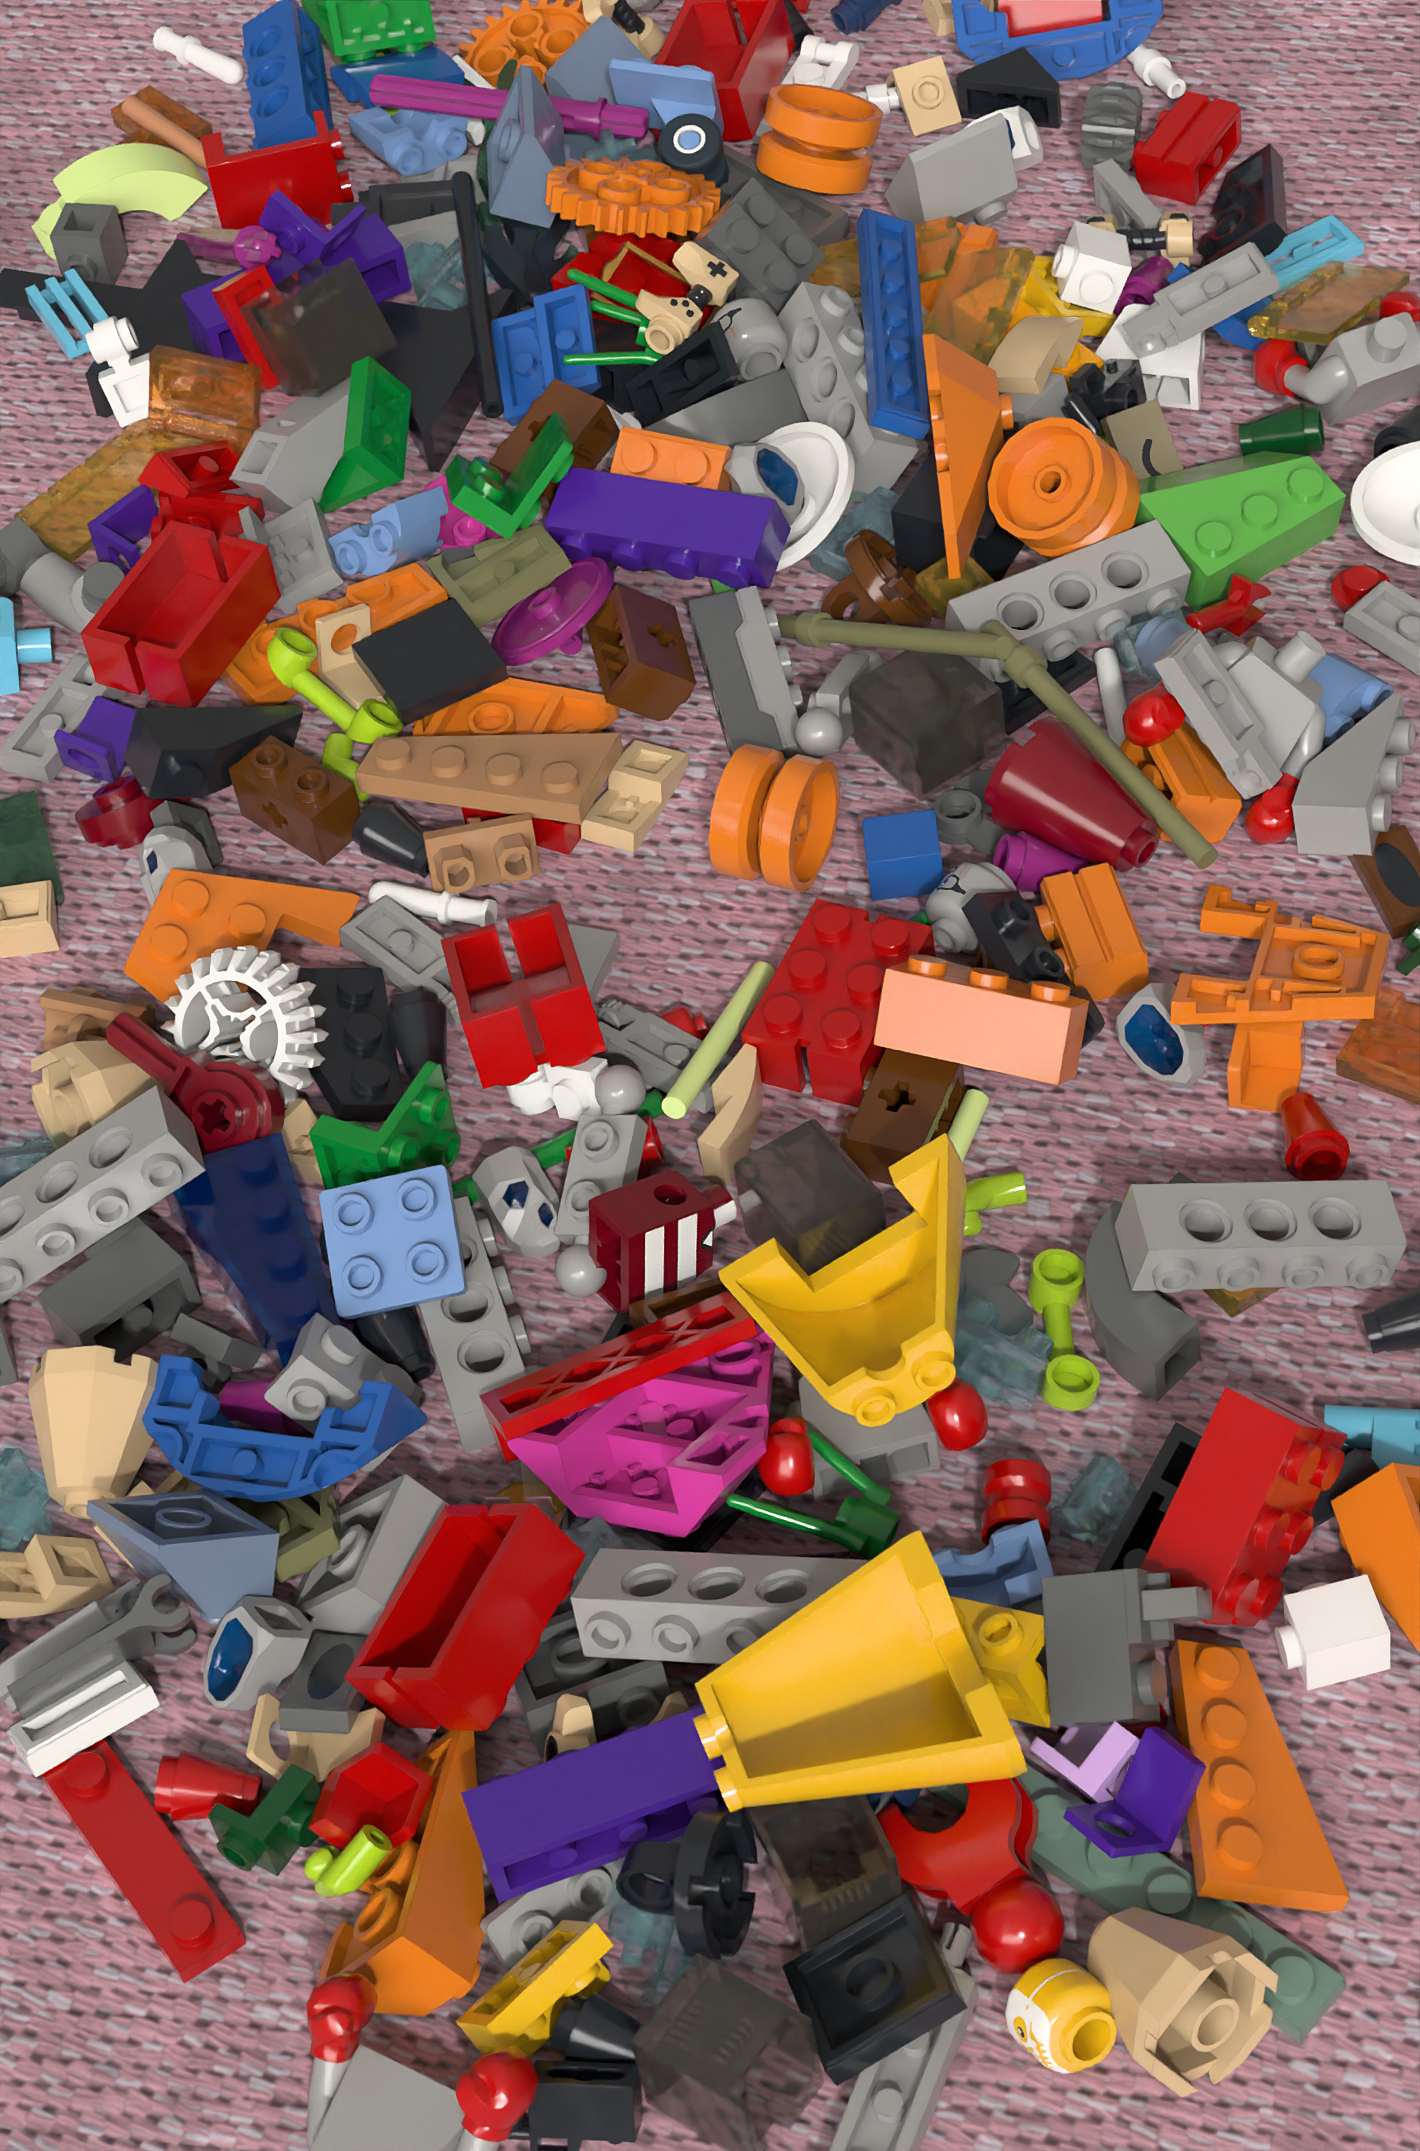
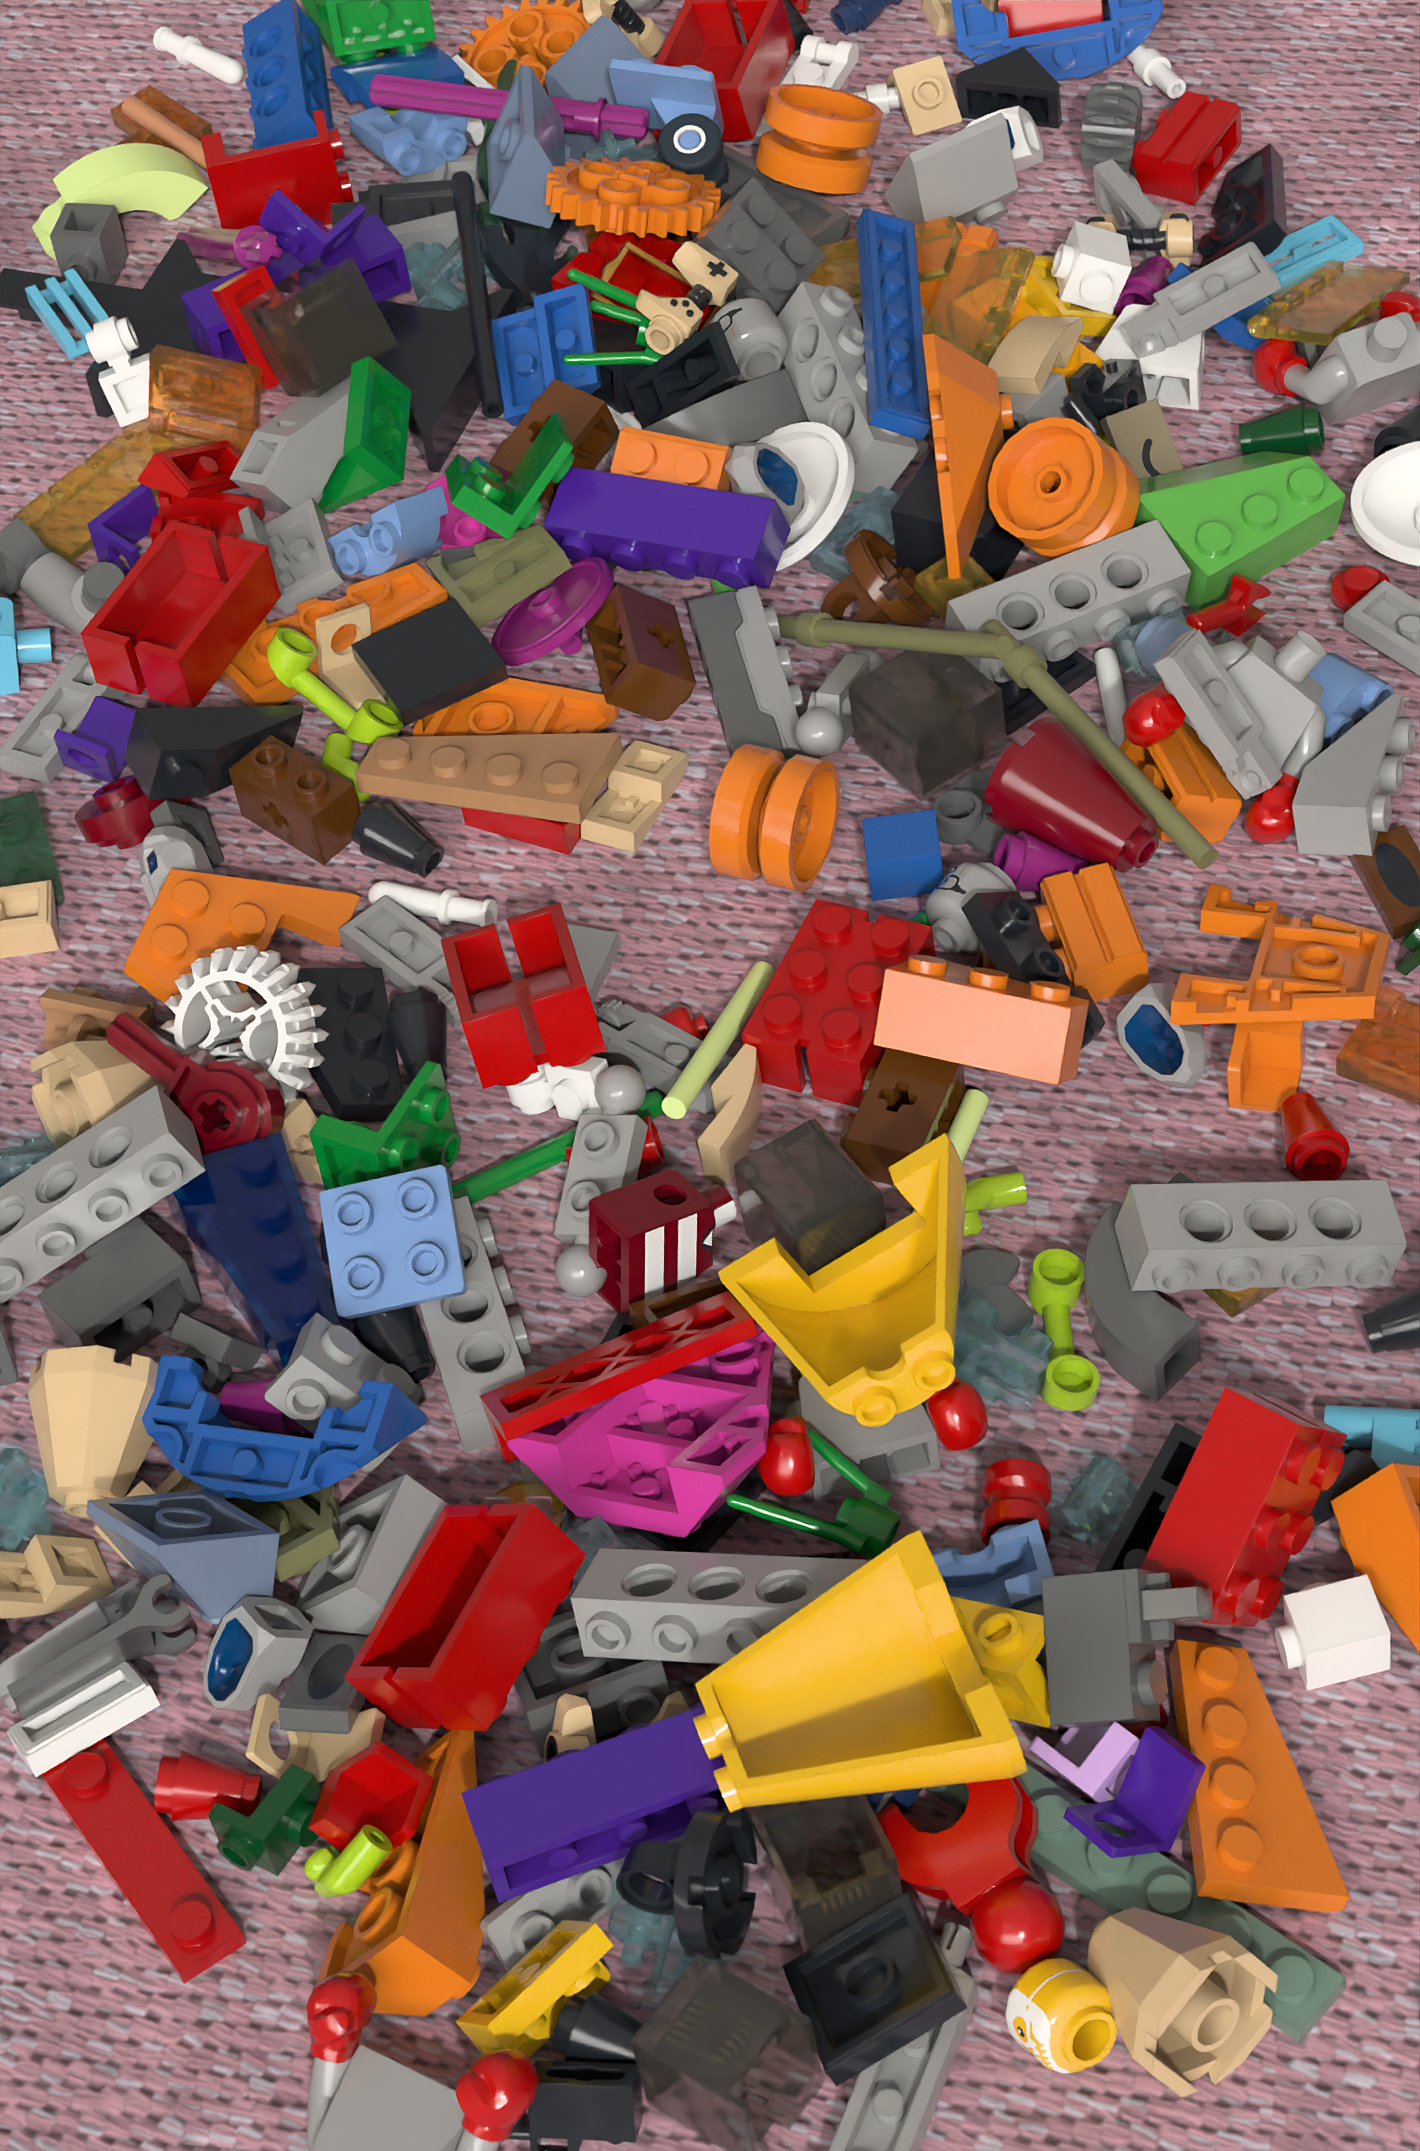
medium nougat hips [422,813,541,894] -> none
light grey rock [472,1145,562,1257] -> none

